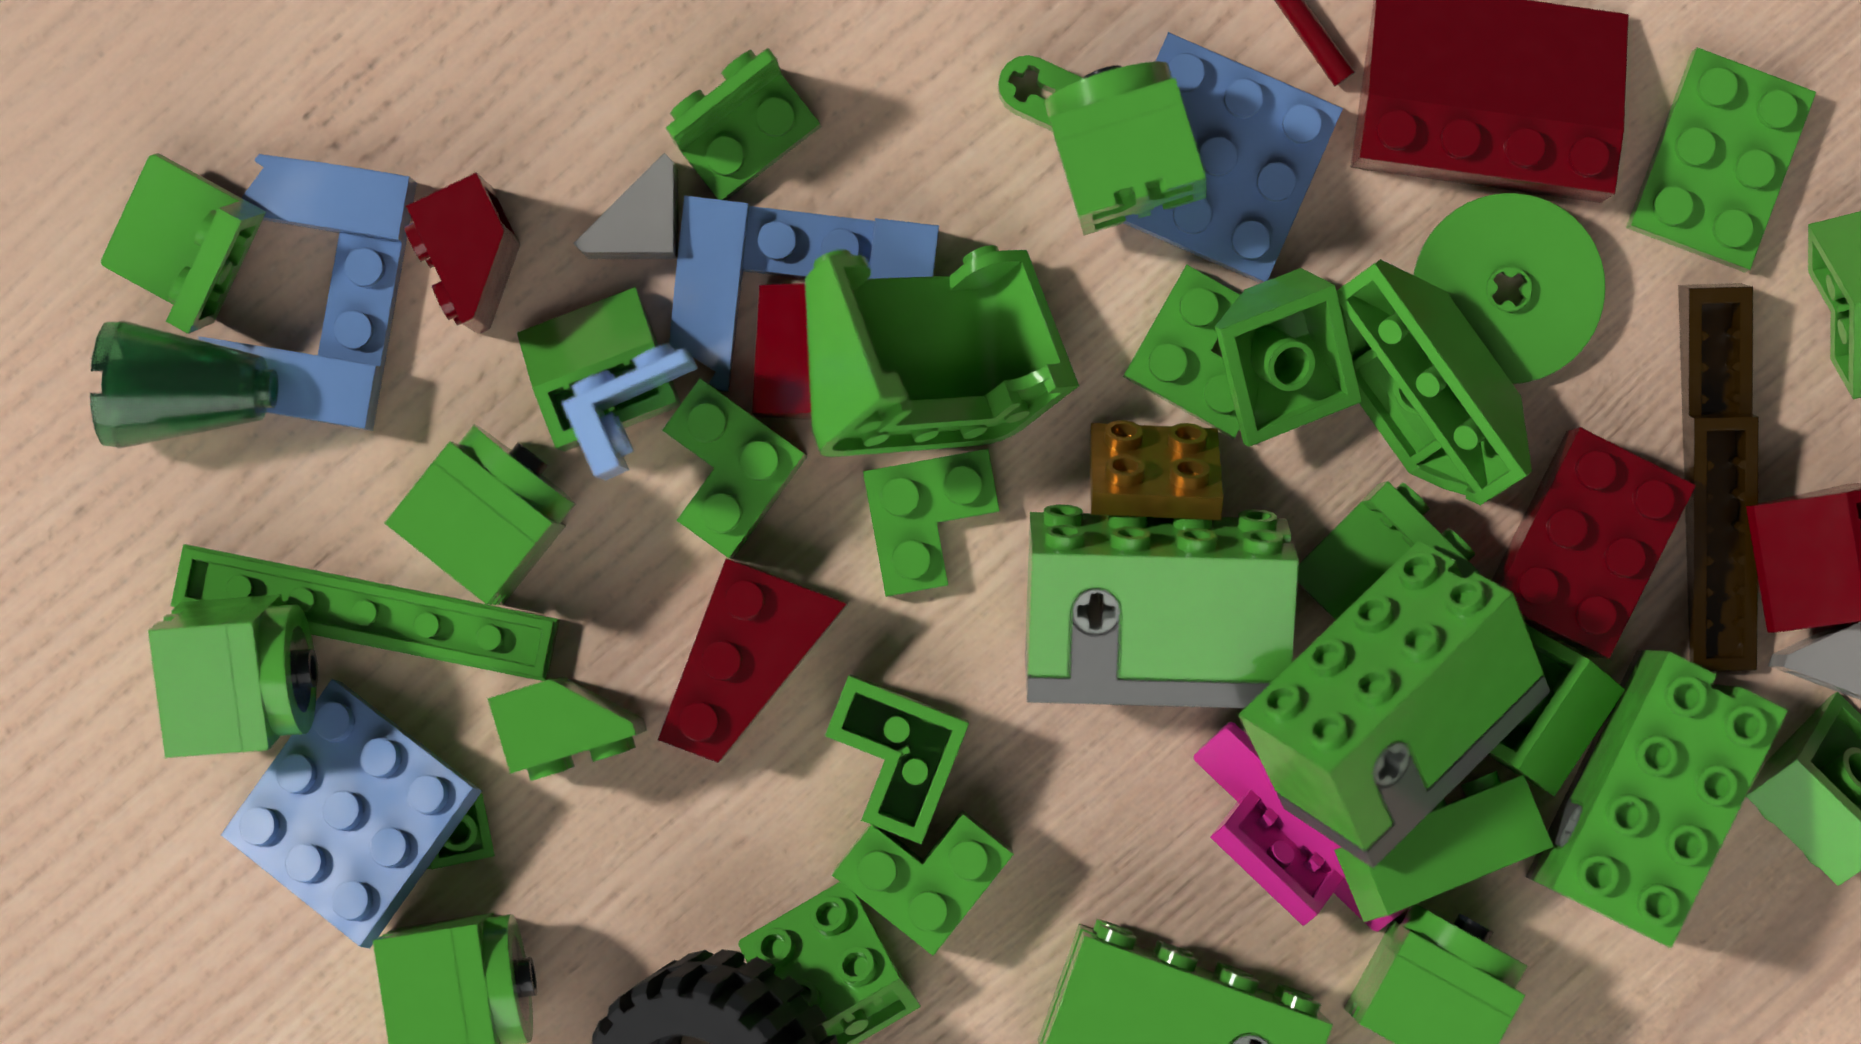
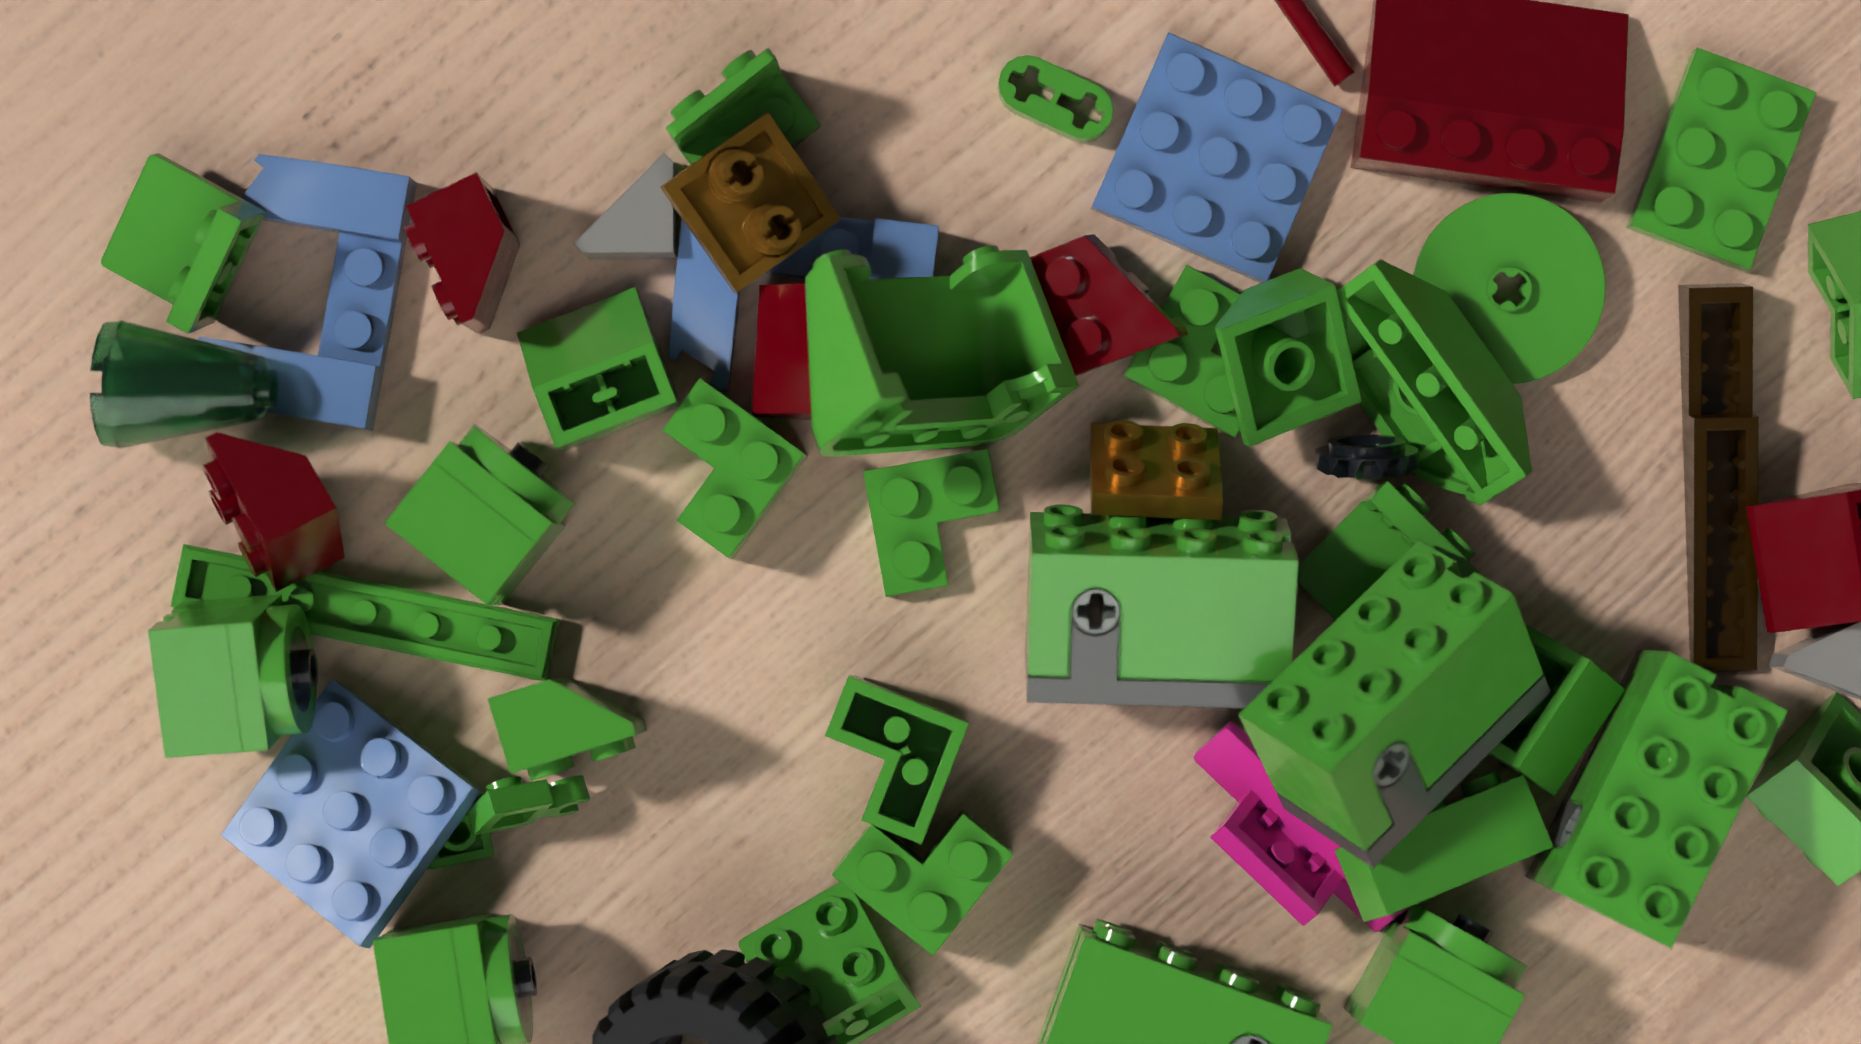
light blue bracket [562,343,697,481] -> none
dark red wedge [658,558,848,763] -> none
bright green piece [1044,61,1206,235] -> none
dark red brick [1491,427,1696,659] -> none
none -> dark red slope [202,432,345,592]
none -> bright green plate [467,775,590,836]
none -> pearl gold plate [660,112,841,293]
none -> dark red wing [1030,234,1188,376]
none -> black gear [1315,434,1418,480]

